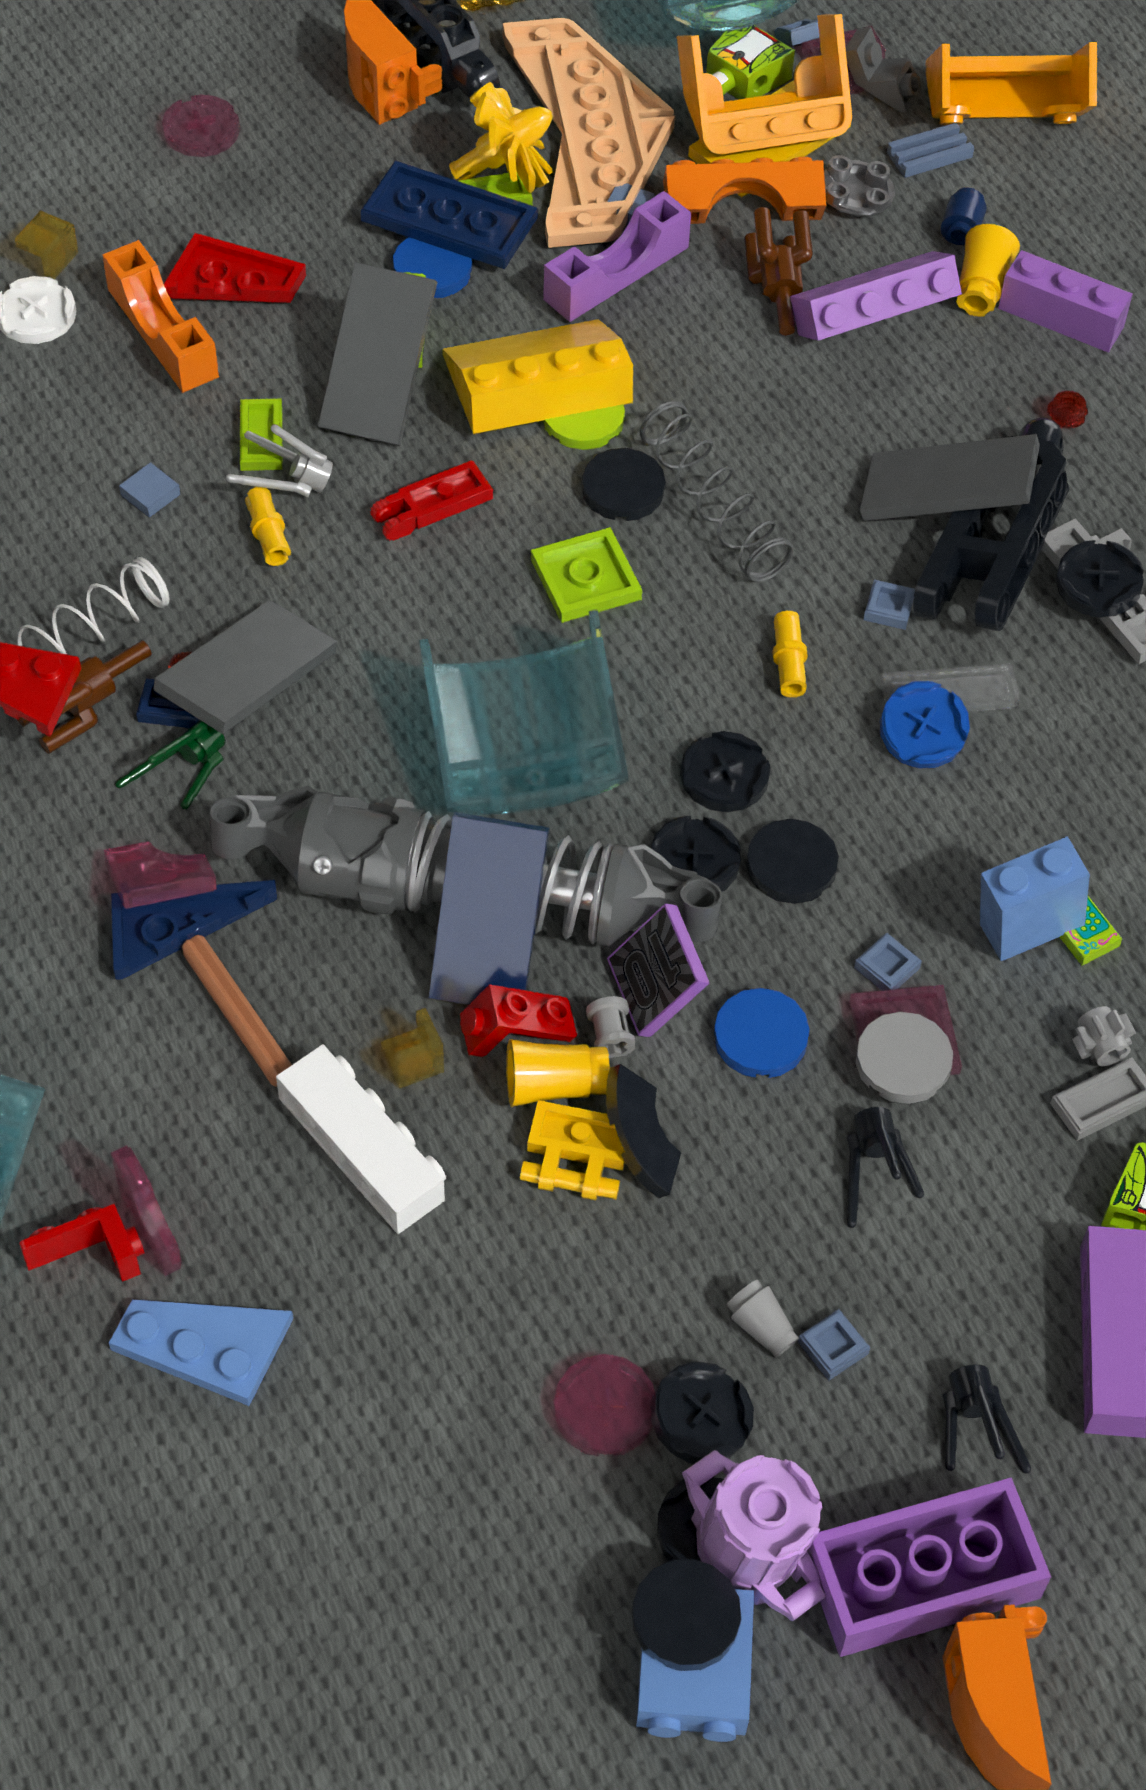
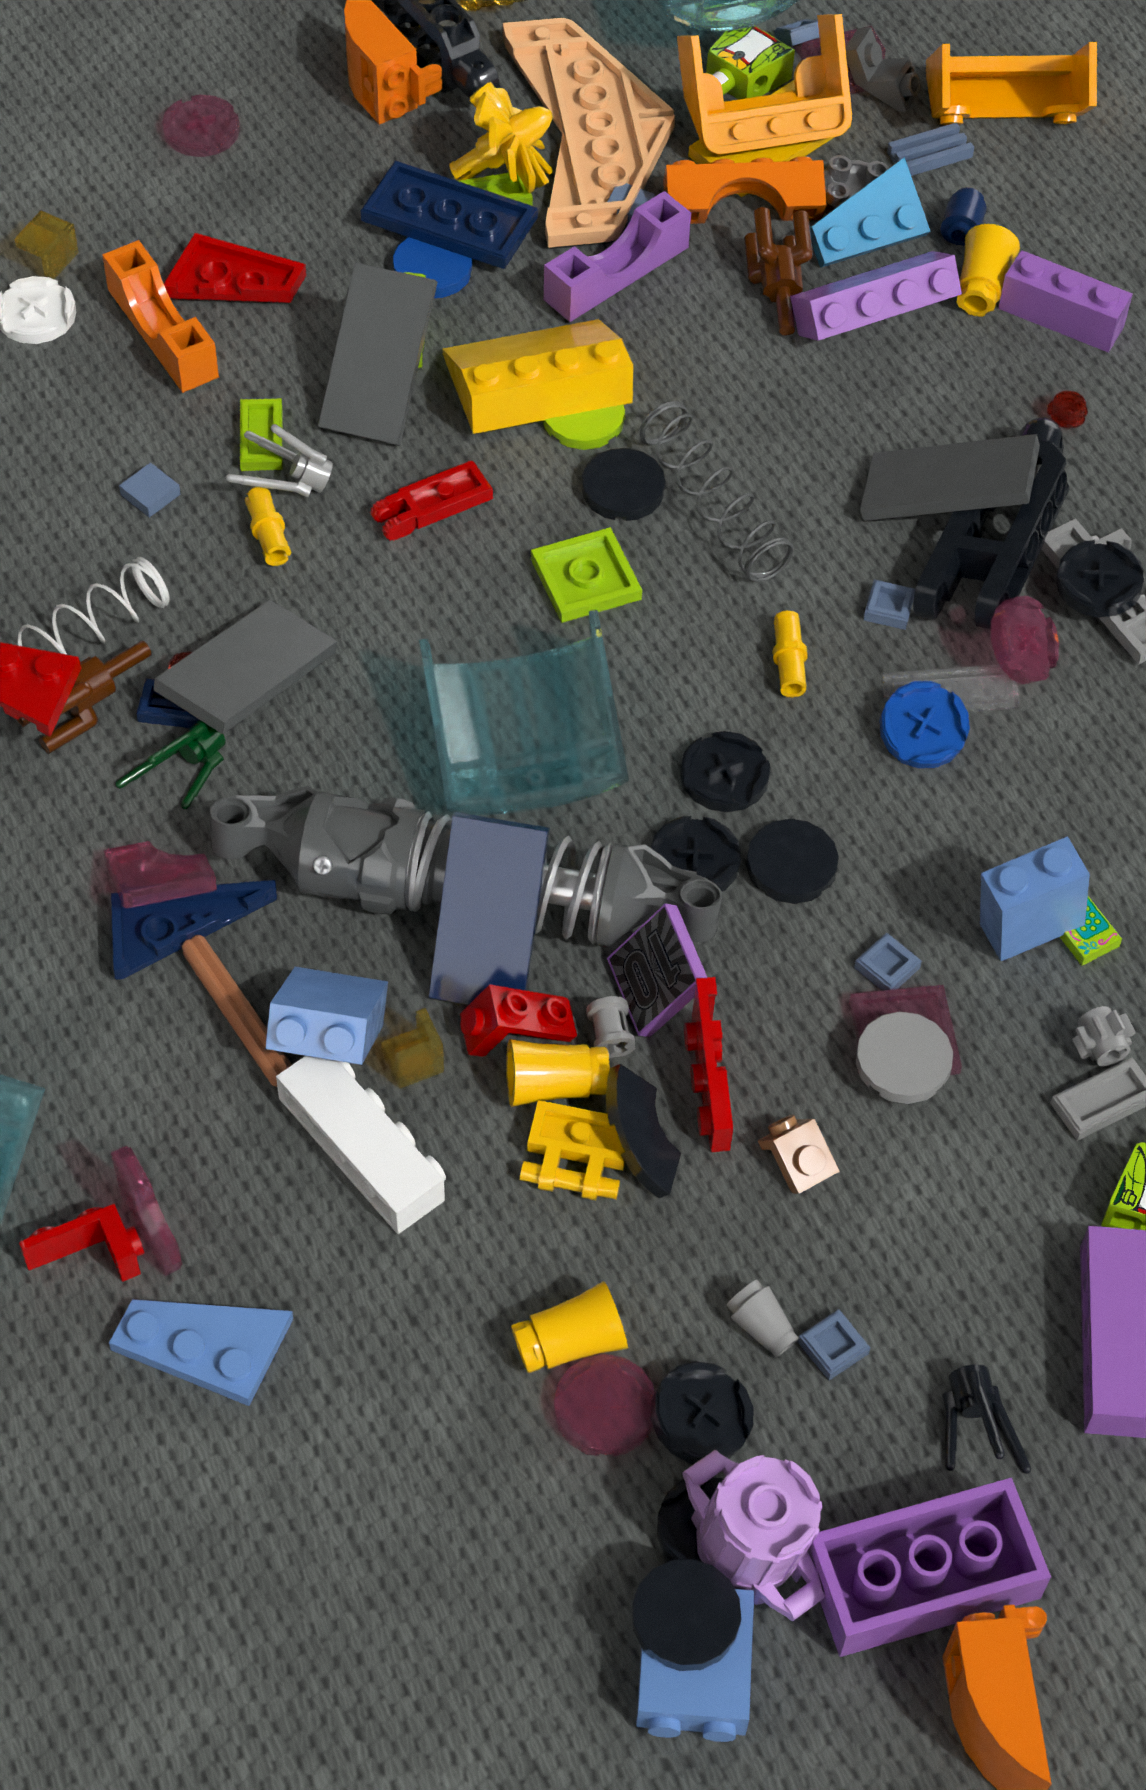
blue tile [714,988,810,1078] -> none
black plant [847,1107,924,1228] -> none
none -> medium blue brick [265,967,388,1065]
none -> yellow plant [511,1281,628,1373]
none -> red wing [684,977,733,1152]
none -> bracket [758,1115,840,1194]
none -> dark azure wing [810,157,931,268]
none -> clear pink tile [991,596,1059,684]

